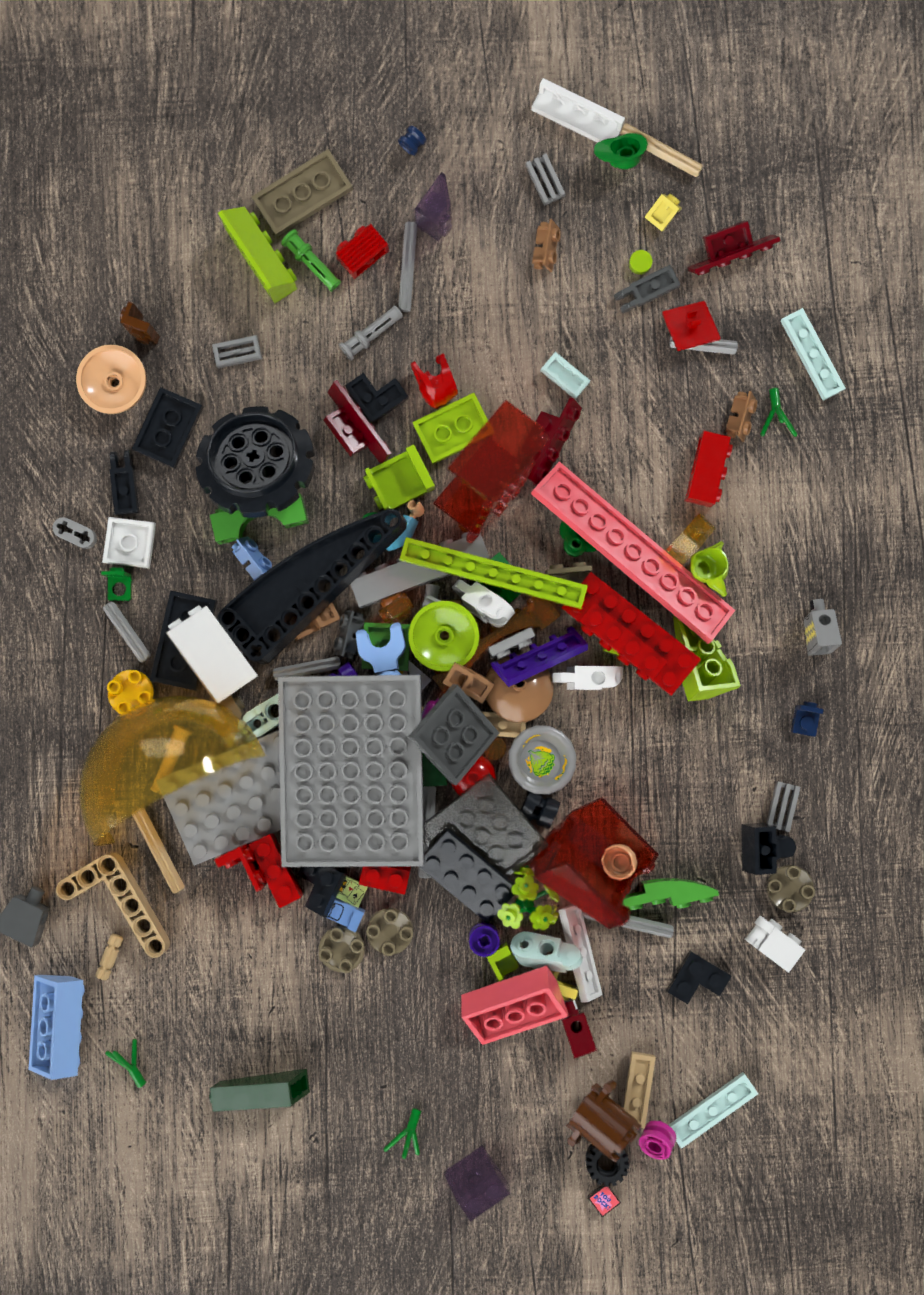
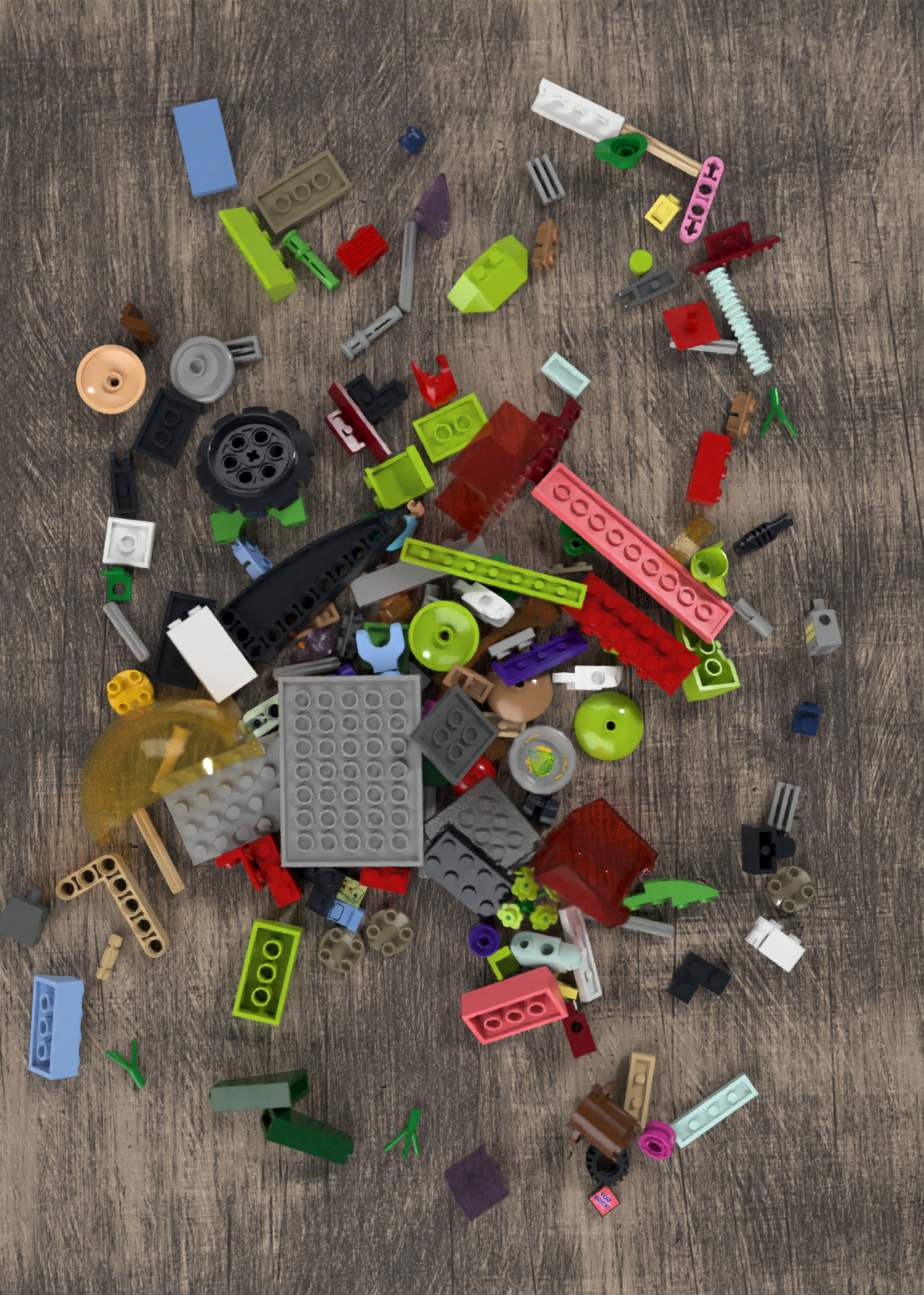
light grey beam [53,517,97,549] -> none
light nougat hair [601,844,637,880] -> none
light aqua plate [781,308,846,401] -> none
none -> light grey piece [170,336,235,404]
none -> medium blue tile [173,98,238,198]
none -> lime brick [232,917,304,1026]
none -> dark green slope [260,1107,354,1166]
none -> clear purple animal [299,626,336,658]
none -> lime wedge [447,234,527,314]
none -> lime dish [574,691,644,760]
none -> bright pink beam [679,157,724,243]
none -> light aqua piece [706,267,773,376]
none -> black hinge [732,513,793,558]
none -> light grey axle [732,597,774,638]

